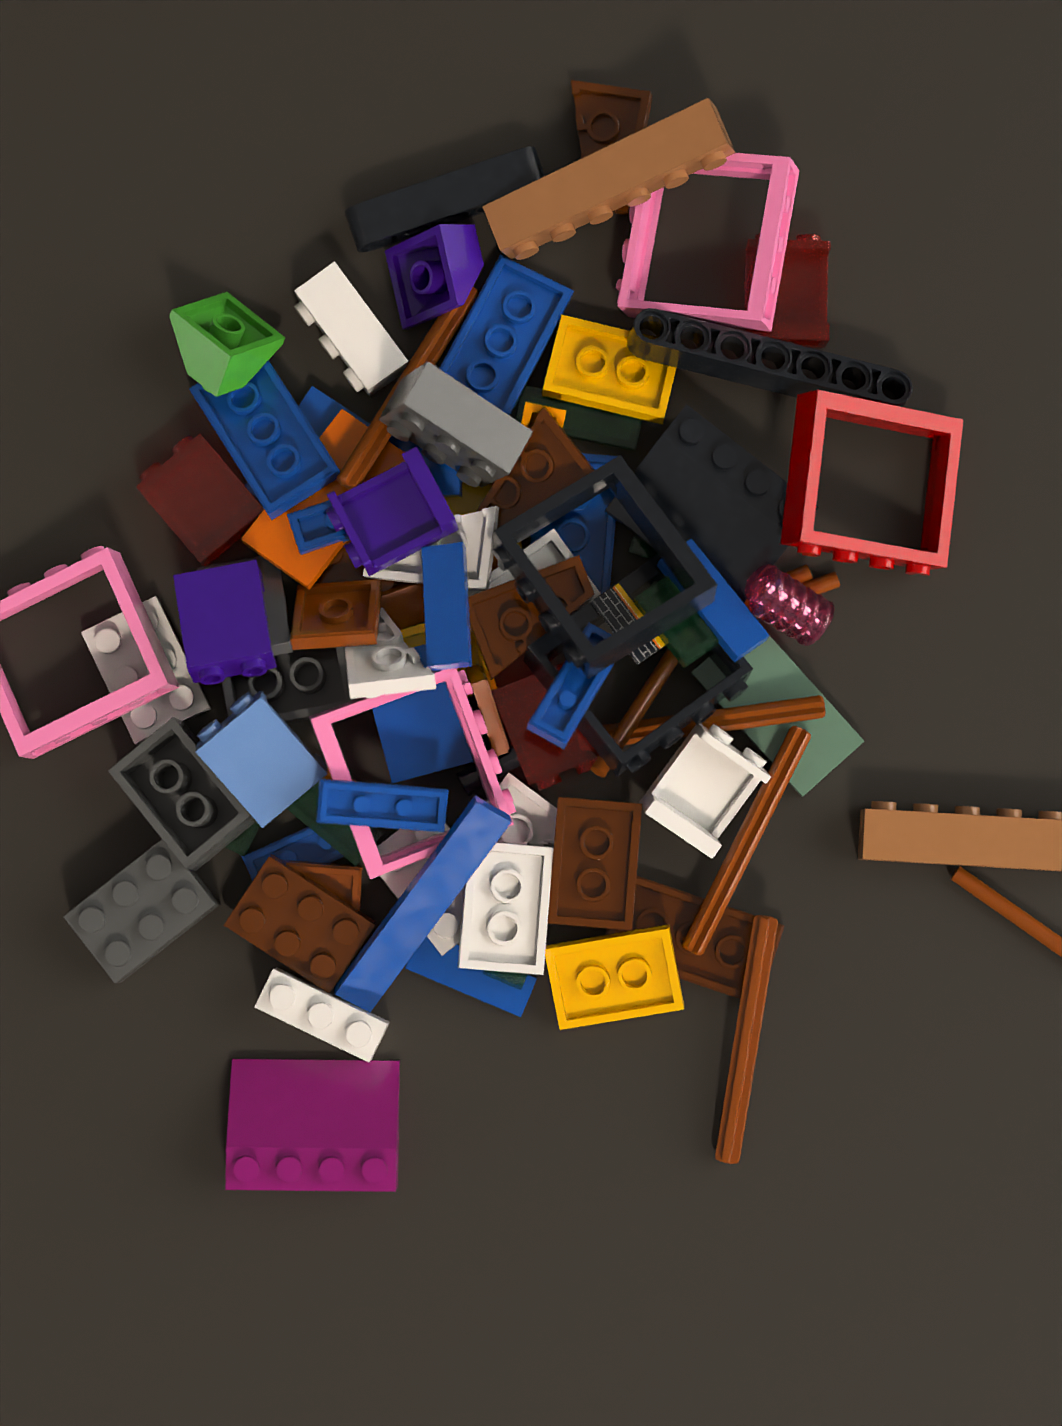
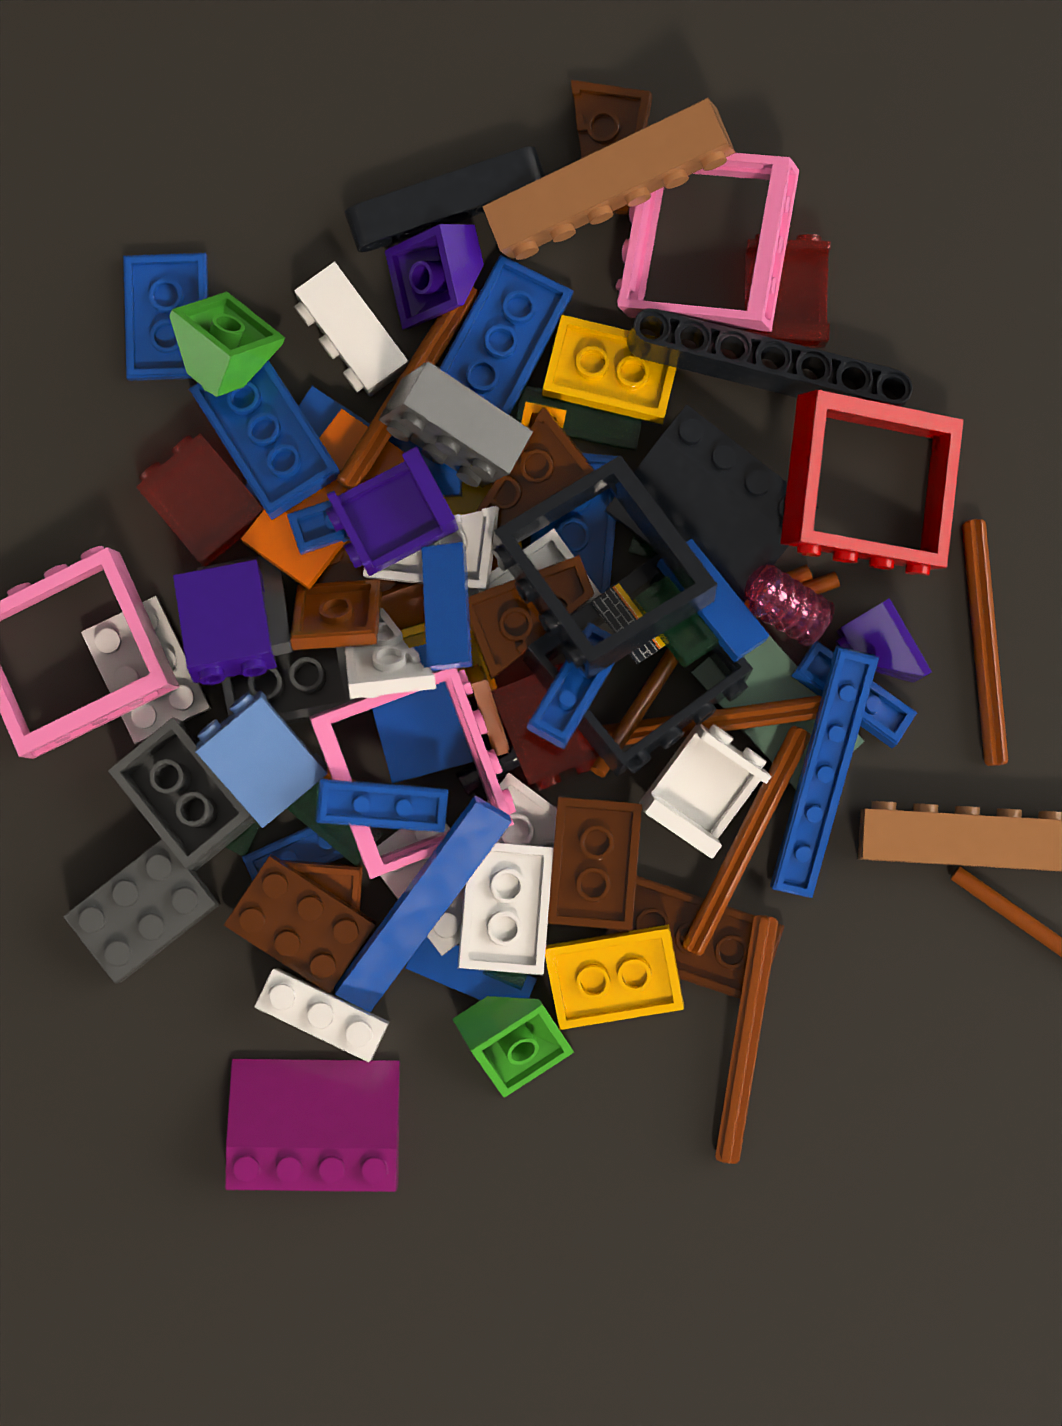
none -> blue tile [123,253,208,381]
none -> bright green slope [452,996,574,1098]
none -> blue tile [770,646,879,898]
none -> blue tile [791,640,917,748]
none -> dark purple slope [835,598,932,683]
none -> dark orange axle [962,519,1008,766]

